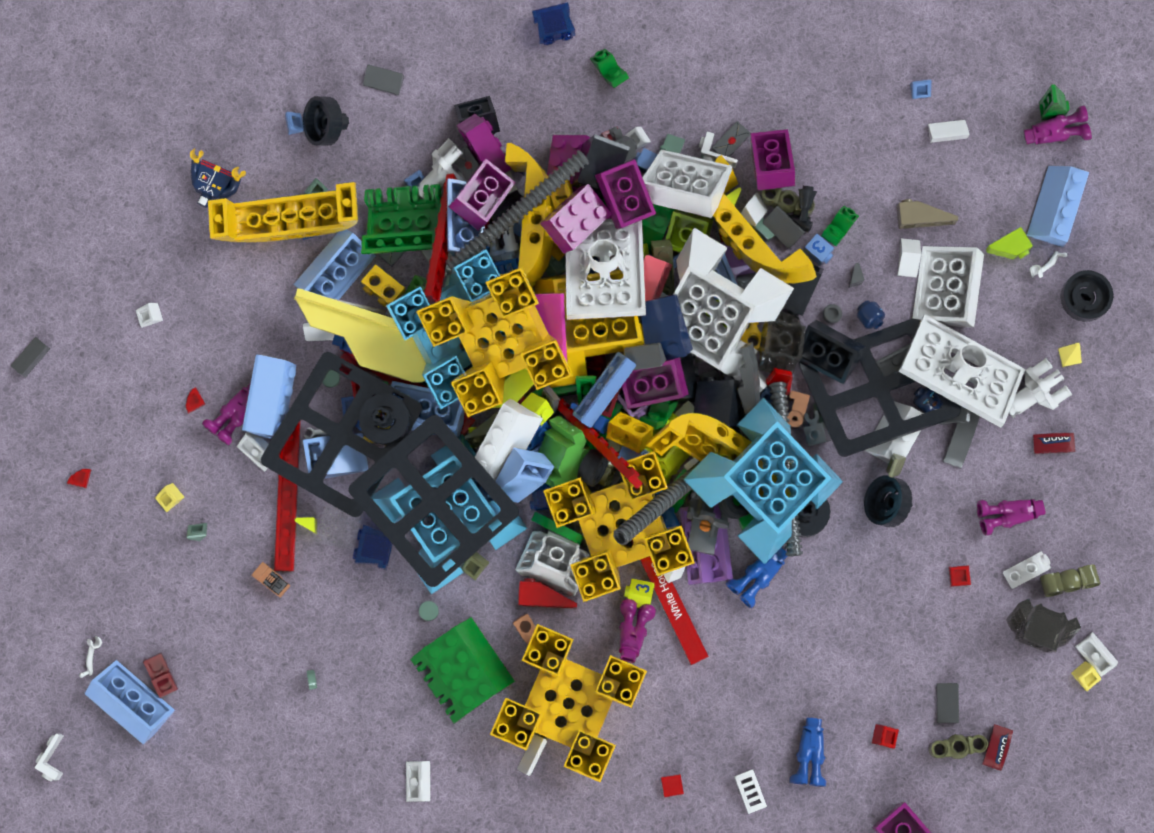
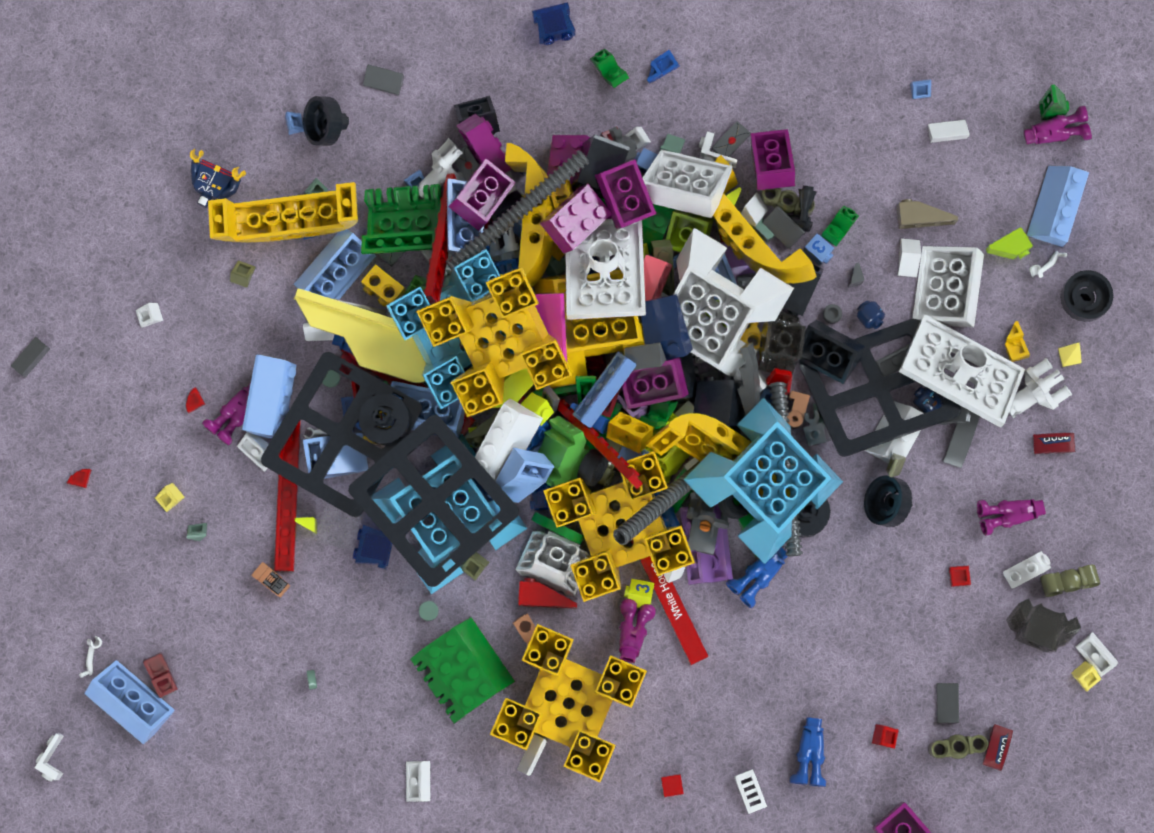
none -> olive slope [230,260,256,288]
none -> blue slope [647,50,680,83]
none -> yellow slope [1005,321,1030,362]

